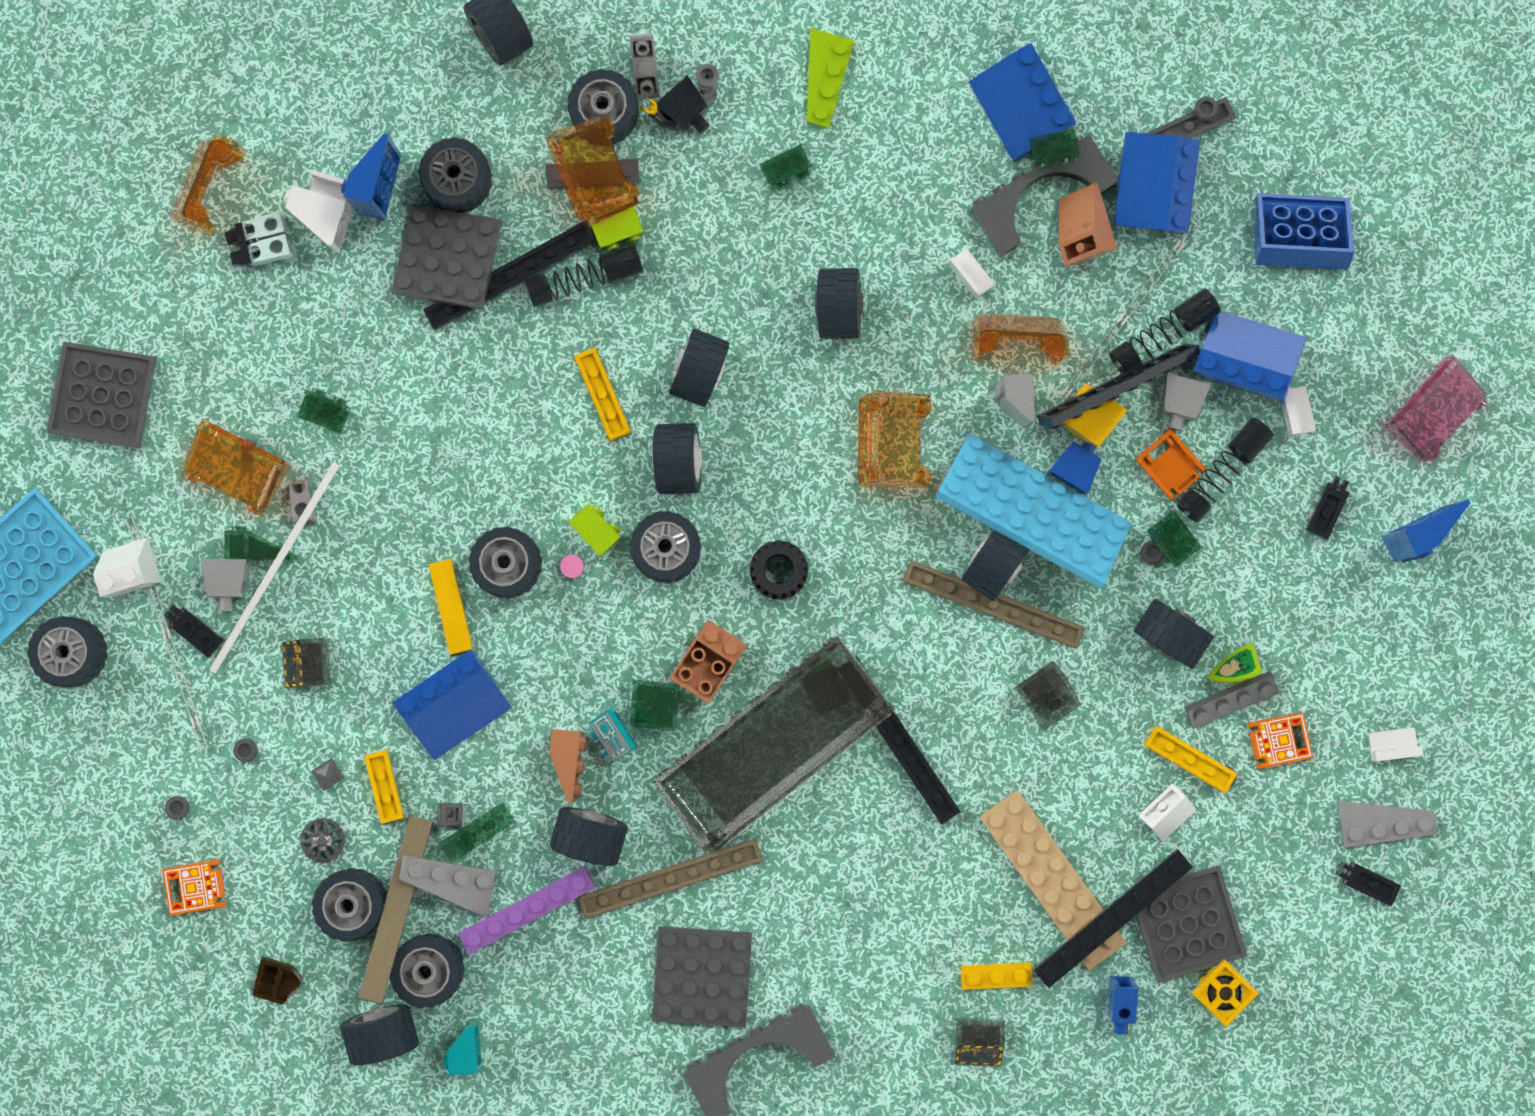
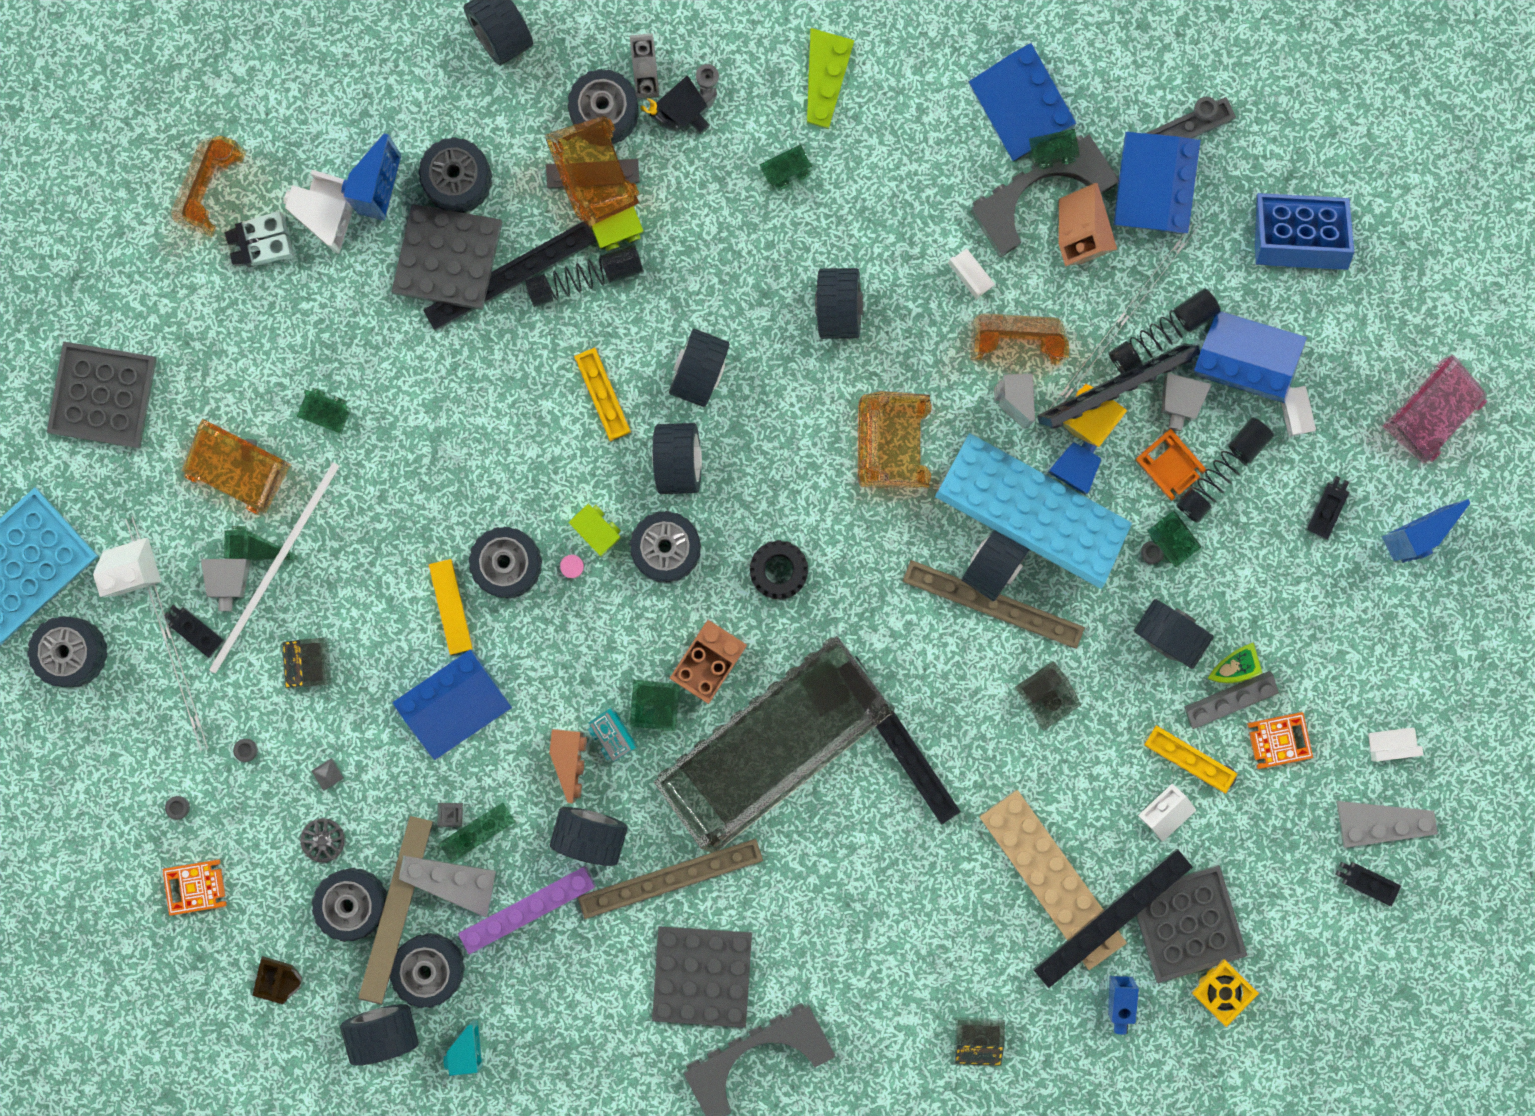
light grey leg [289,479,317,525] -> none
yellow plate [364,750,405,824] -> none
yellow plate [961,962,1033,990] -> none

